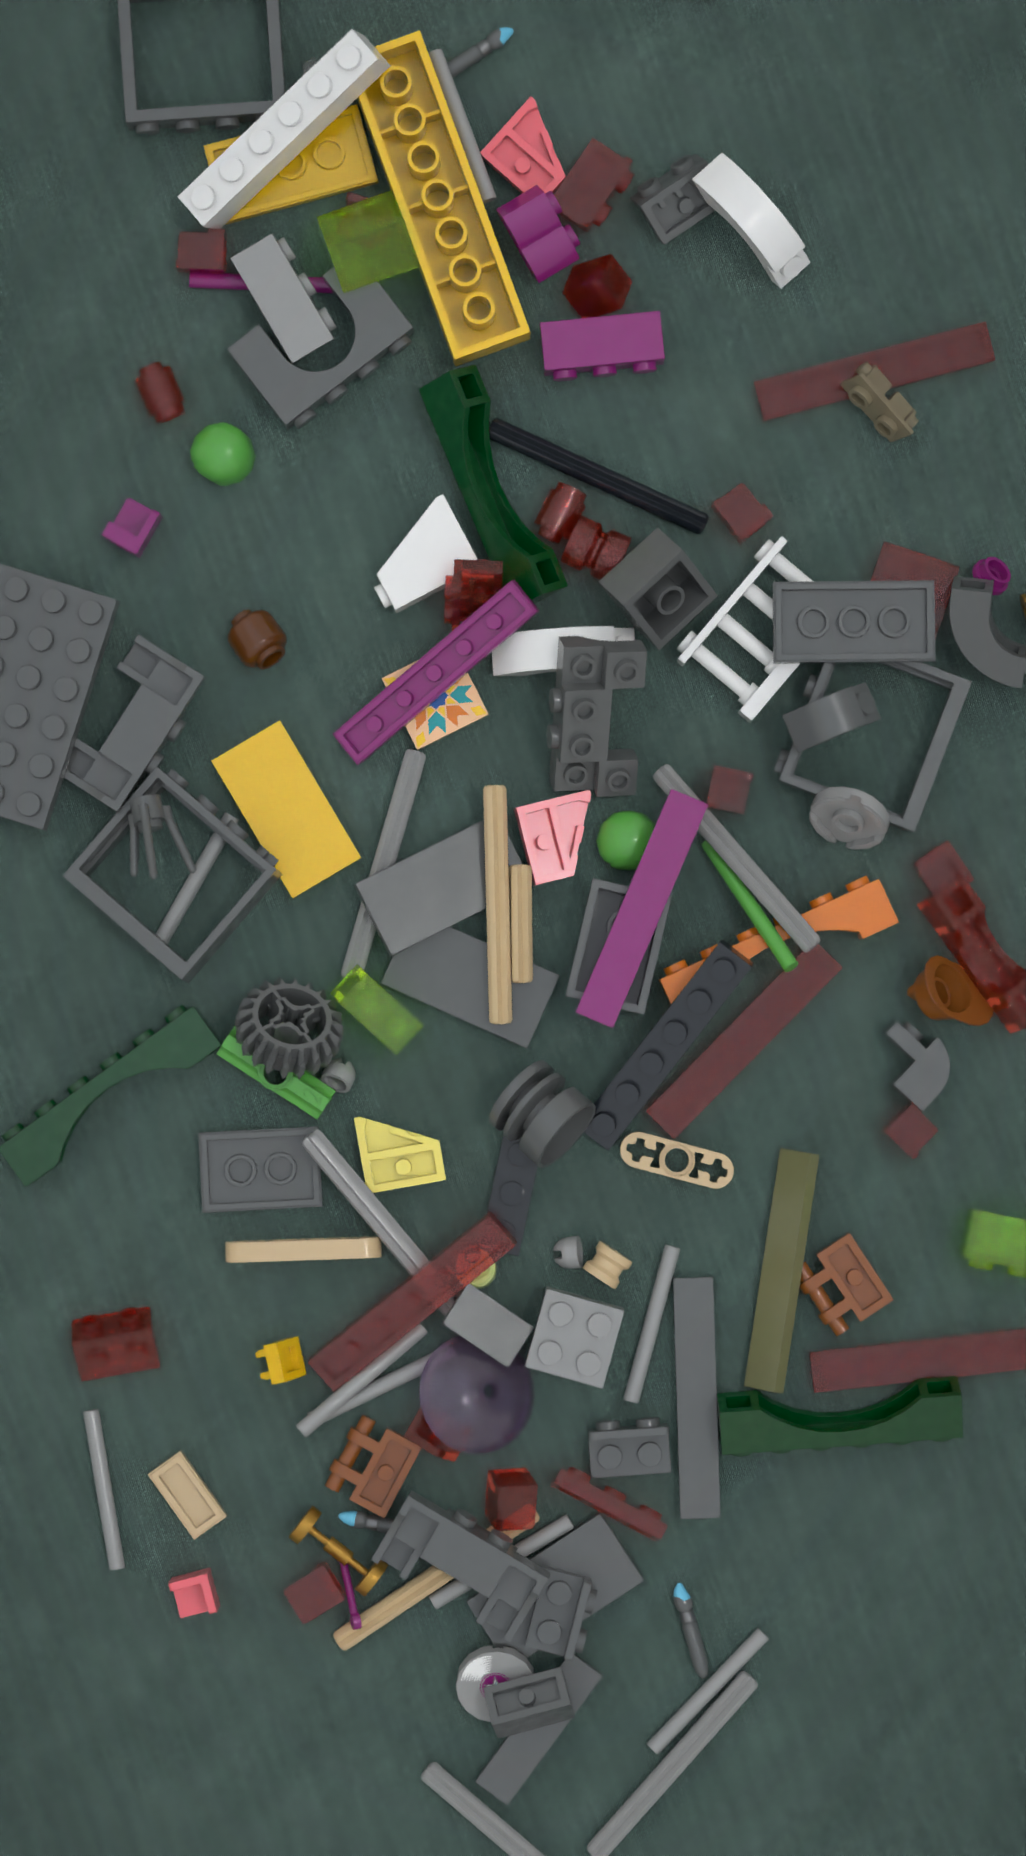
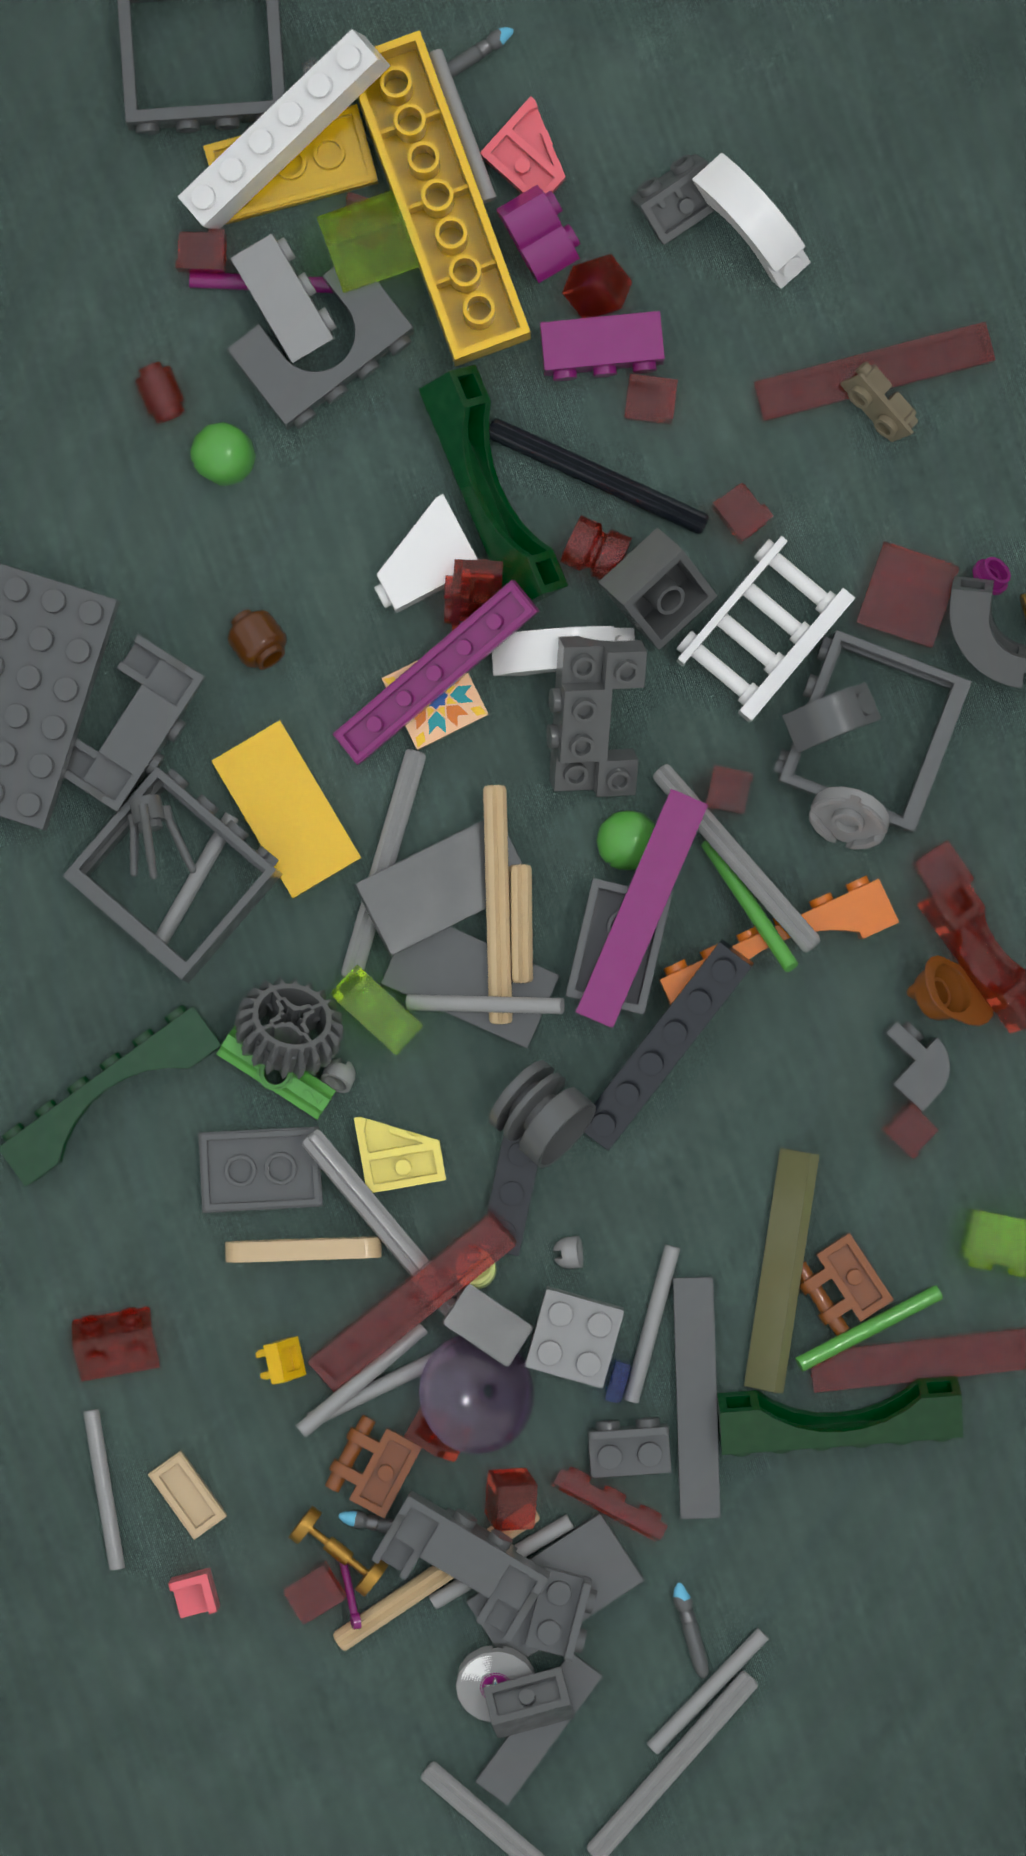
magenta panel [101,498,163,559] -> none
wing [514,789,591,886] -> none
clear red brick [534,482,587,544] -> none
clear red bracket [554,138,635,233] -> none
tan wheel [582,1241,633,1289] -> none
tan beam [620,1131,734,1189] -> none
clear red plate [645,944,843,1139] -> none
dark grey tile [772,580,935,664] -> none
none -> light grey bar [406,994,565,1014]
none -> clear blue tile [604,1358,631,1404]
none -> clear red panel [625,374,678,425]
none -> bright green bar [795,1285,943,1372]

